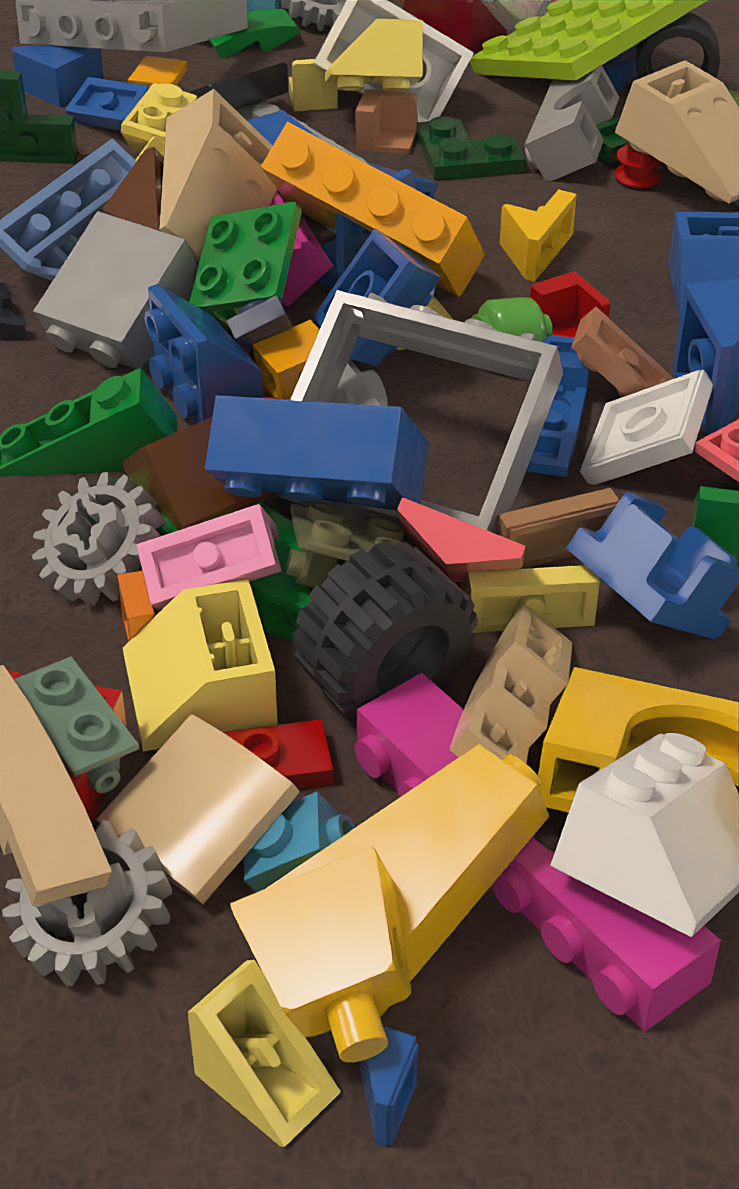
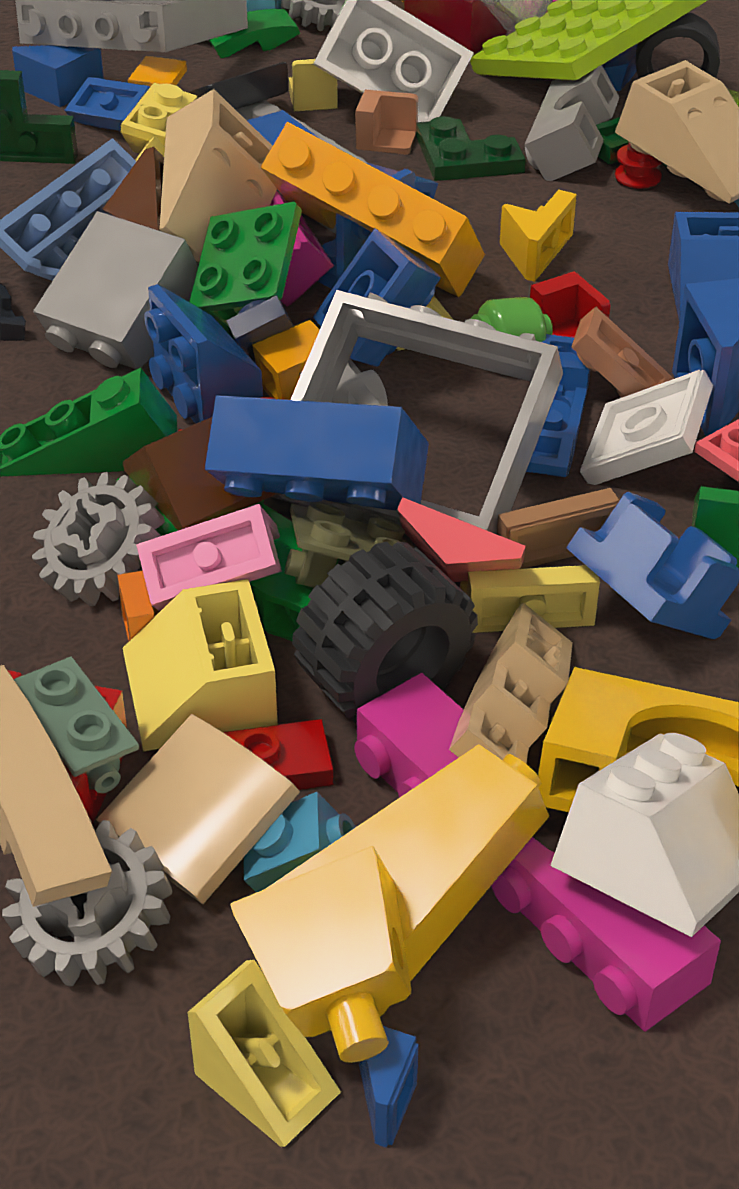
light yellow slope [325,19,423,92] -> none

